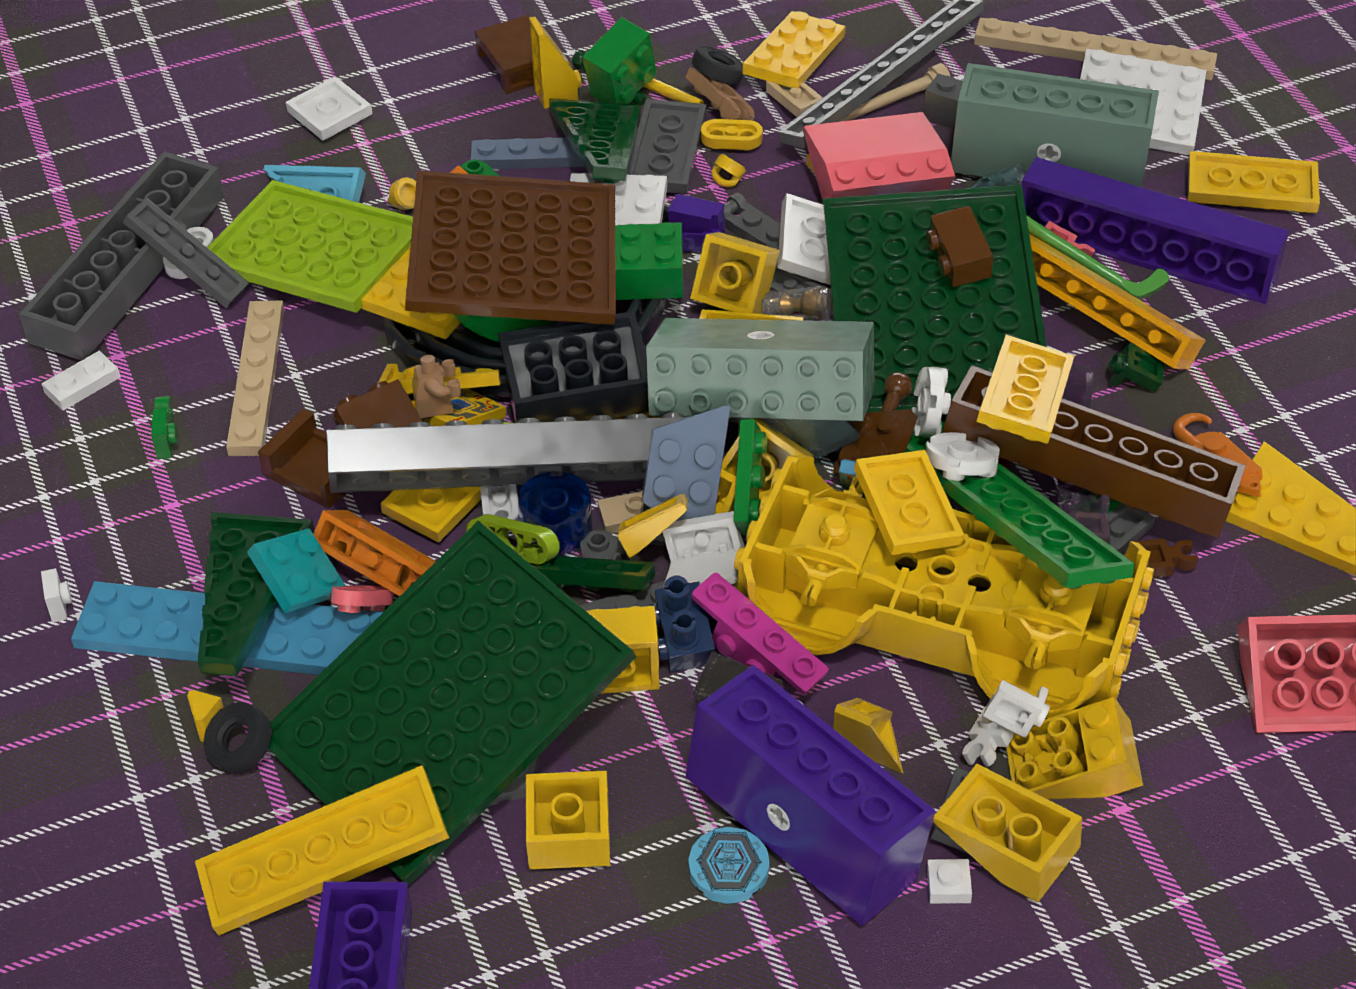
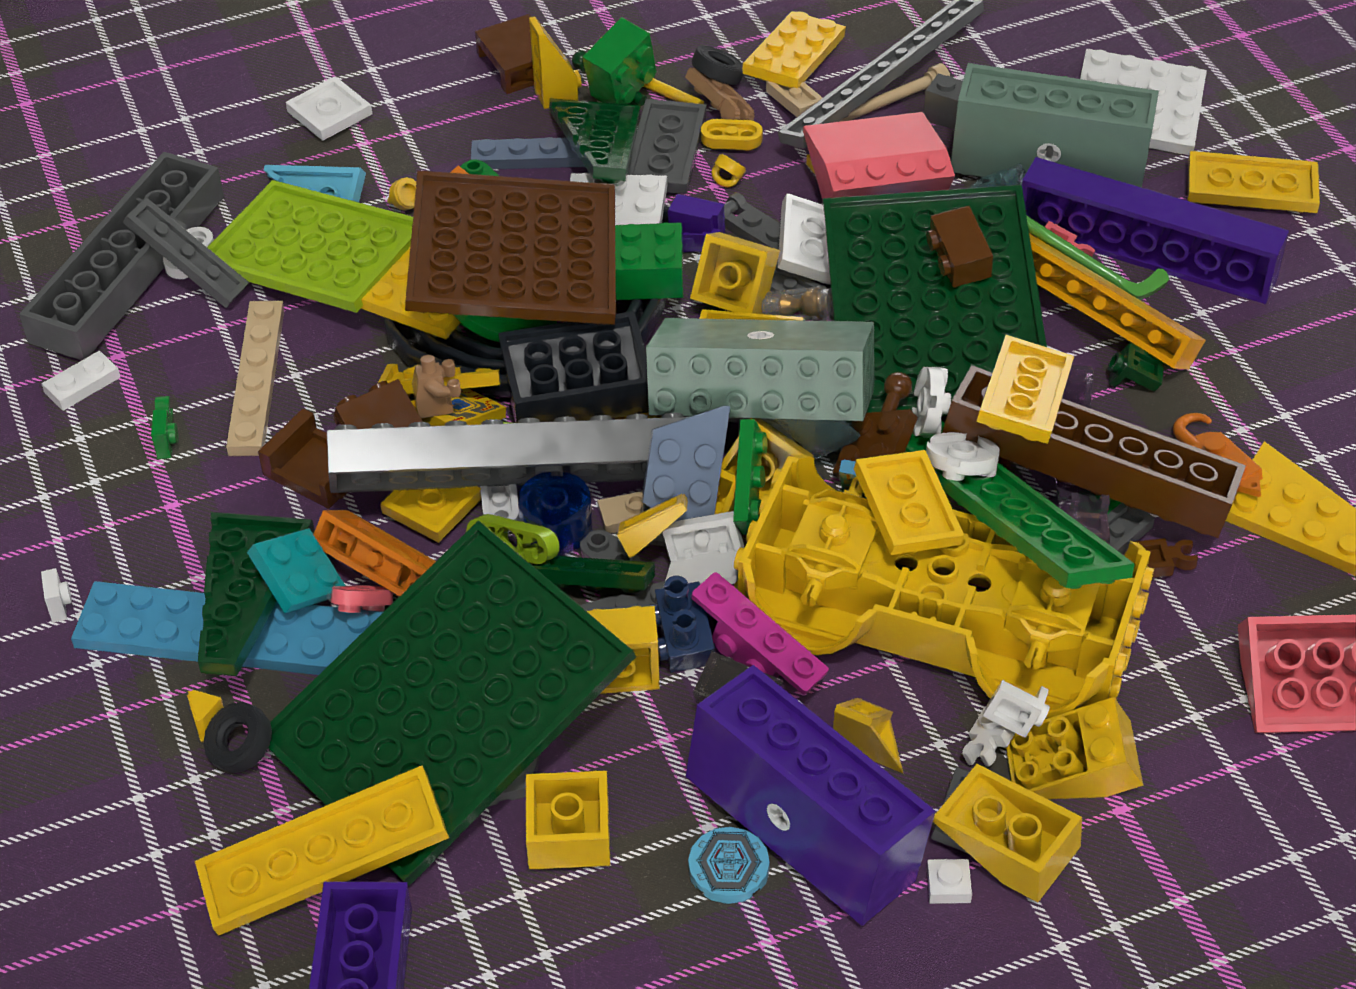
tan plate [974,17,1217,80] -> none

